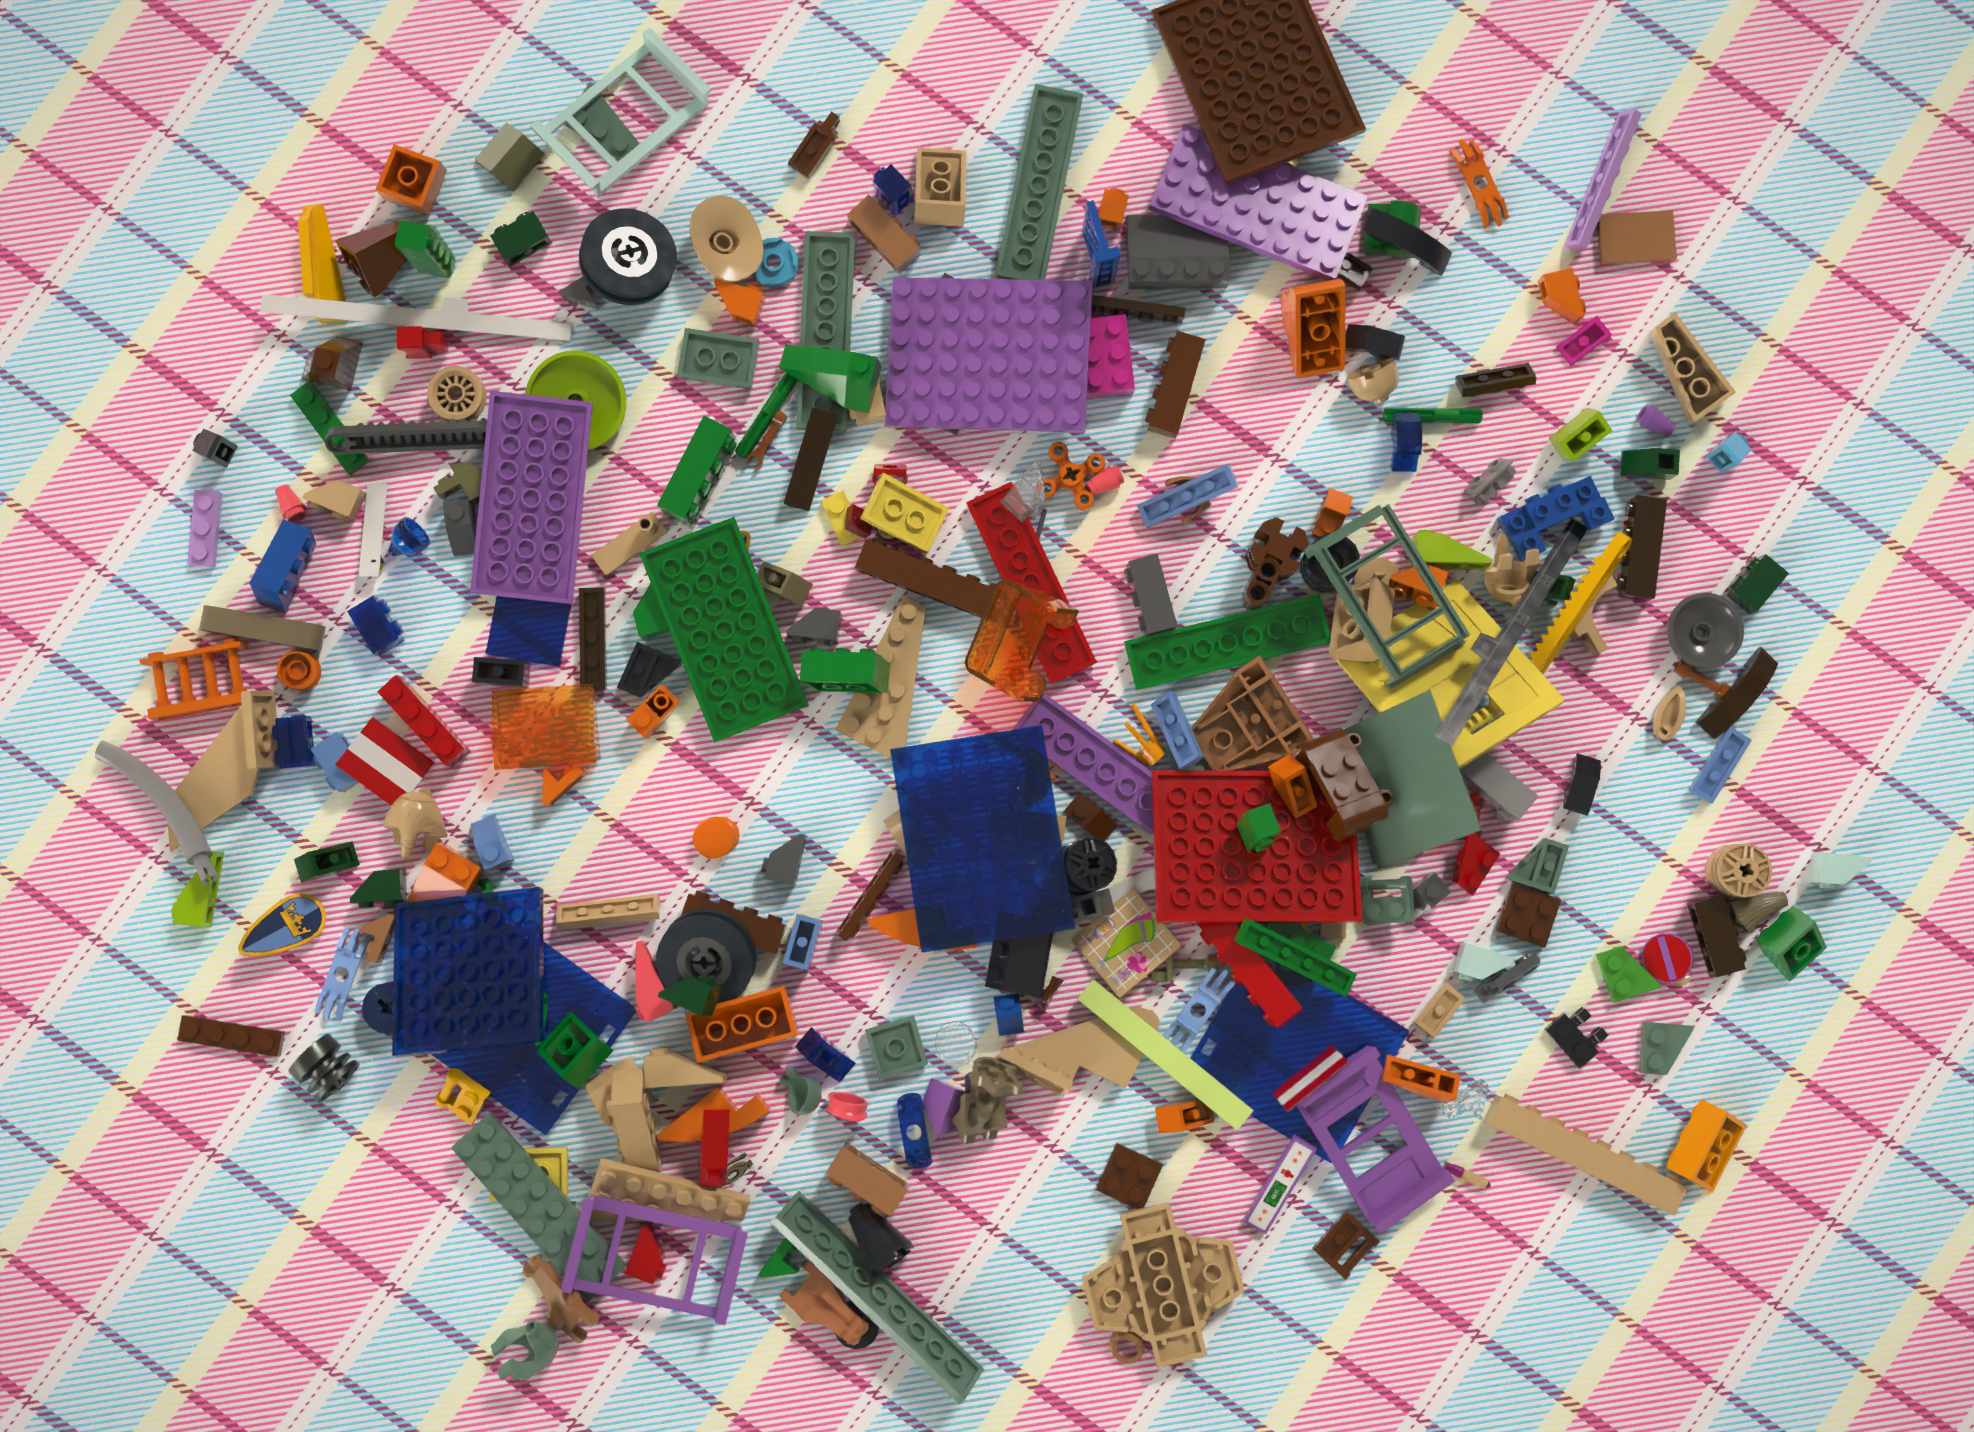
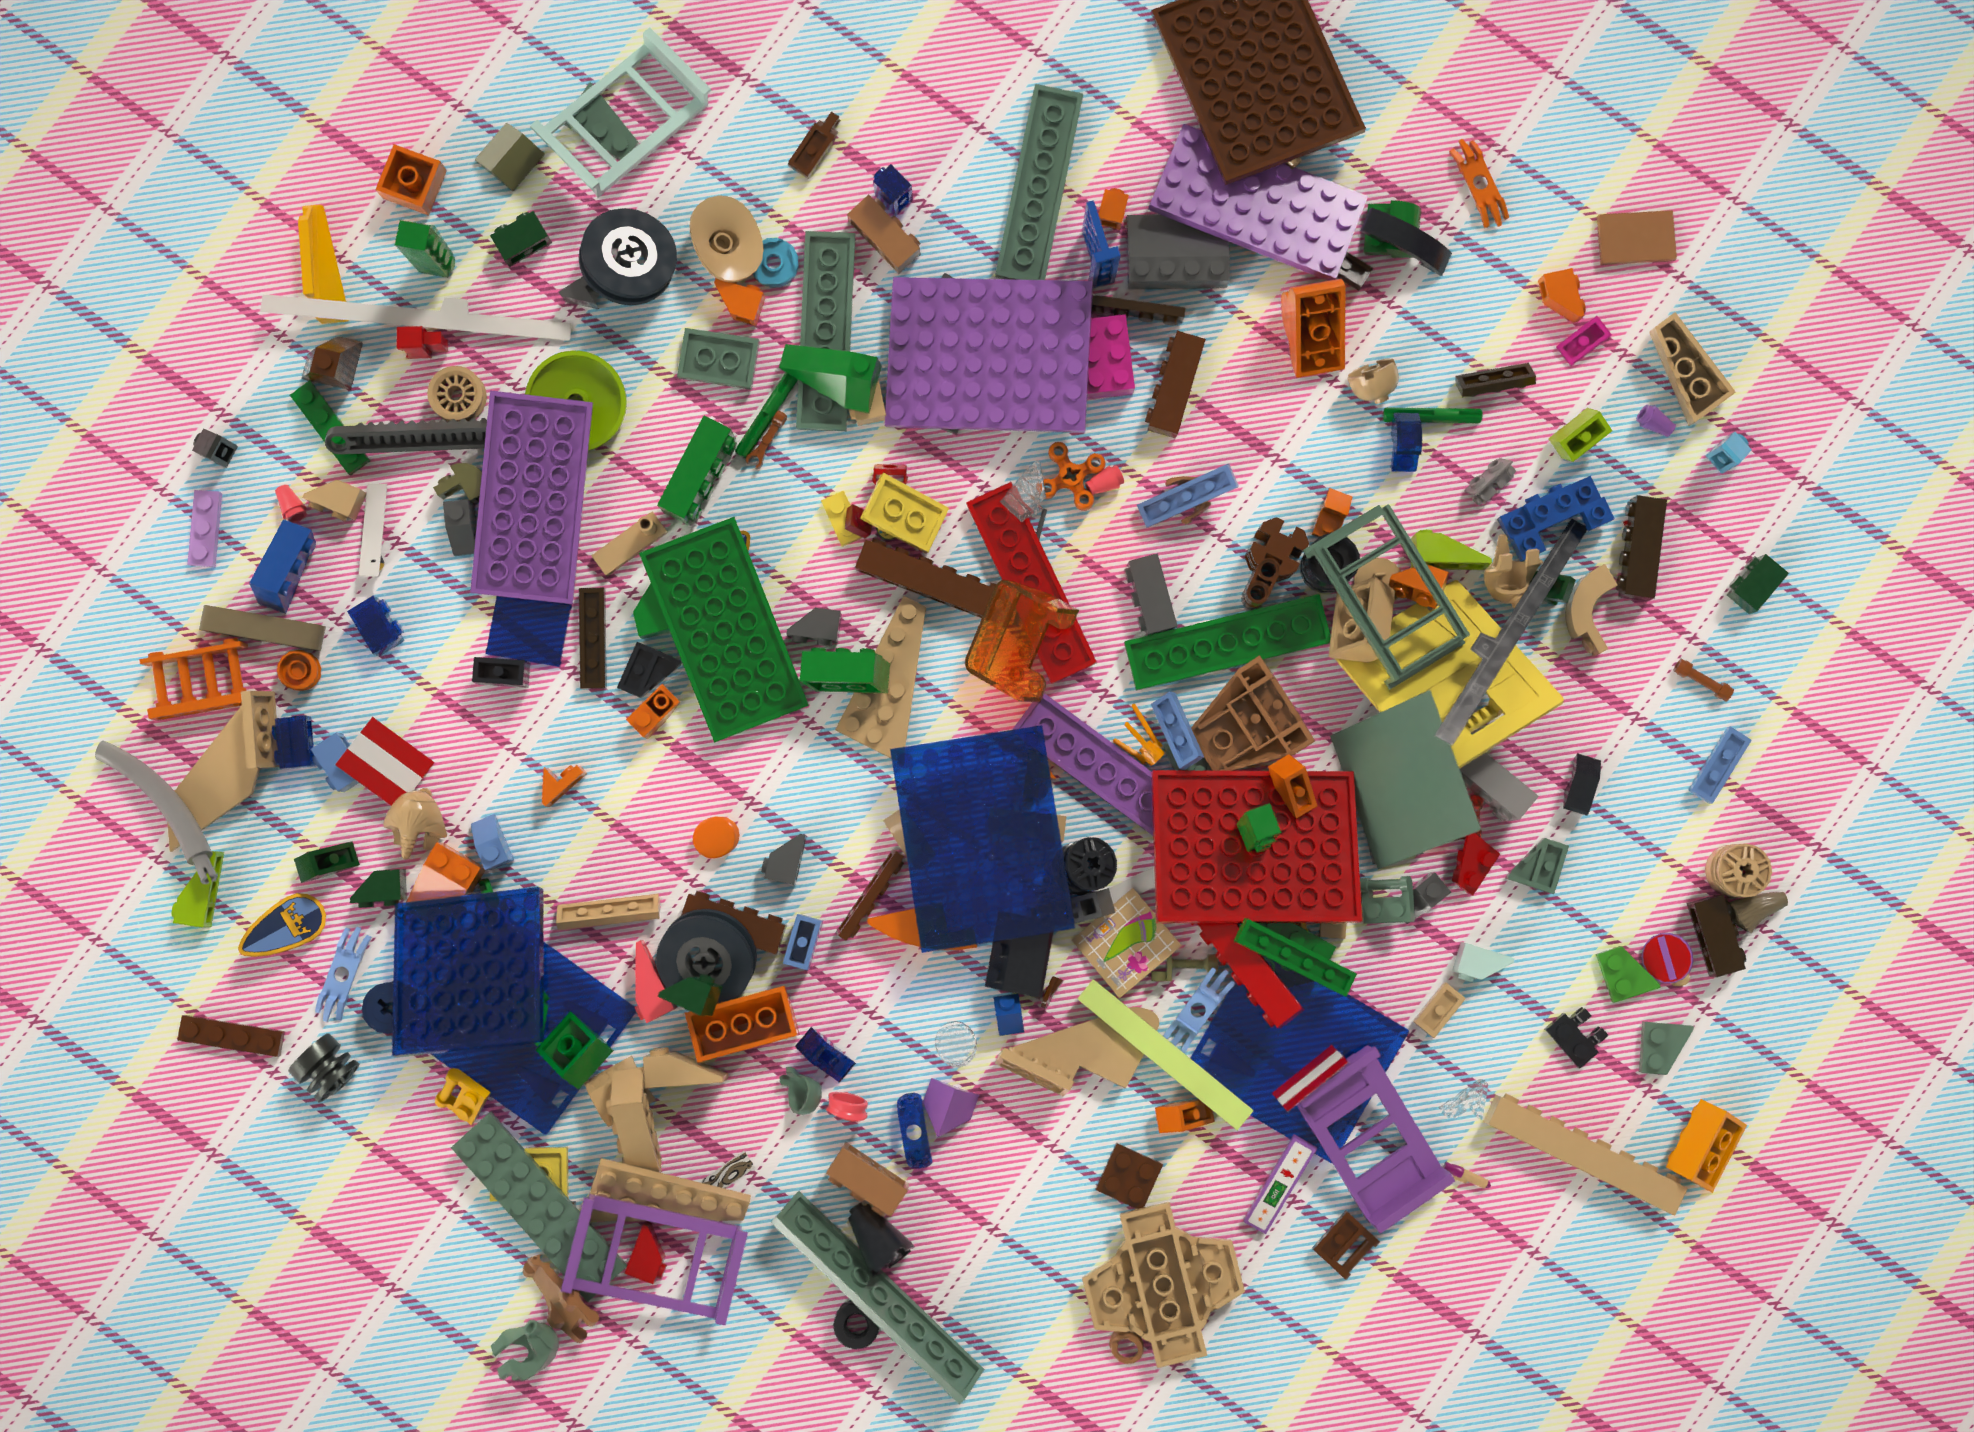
reddish brown slope [335,220,408,297] -> none
medium nougat slope [357,913,401,964] -> none
red brick [377,675,471,767] -> none
clear blue helmet [388,516,431,557] -> none
clear orange slope [492,683,601,770] -> none
orange slope [656,1085,771,1142] -> none
red slope [698,1109,730,1187] -> none
dark tan slope [757,561,813,607] -> none
green slope [758,1237,800,1278] -> none
nougat animal [779,1259,869,1345] -> none
dark brown slope [783,407,839,511] -> none
sand green plate [865,1015,928,1079] -> none
tan slope [914,148,966,226] -> none
dark tan hips [952,1056,1023,1144] -> none
reddish brown slope [1063,792,1118,841] -> none
reddish brown container [1295,729,1394,842] -> none
black slope [1345,324,1405,360] -> none
orange slope [1382,1055,1461,1104] -> none
dark grey hinge [1474,953,1541,1004] -> none
reddish brown plate [1495,883,1561,948] -> none
yellow gear [1529,532,1632,675] -> none
lavender plate [1564,109,1642,251] -> none
dark green slope [1620,448,1680,480] -> none
tan arm [1653,687,1686,741] -> none
dark grey dish [1667,592,1744,668] -> none
dark brown slope [1695,647,1778,739] -> none
green slope [1756,905,1827,981] -> none
light aqua slope [1810,852,1872,890] -> none

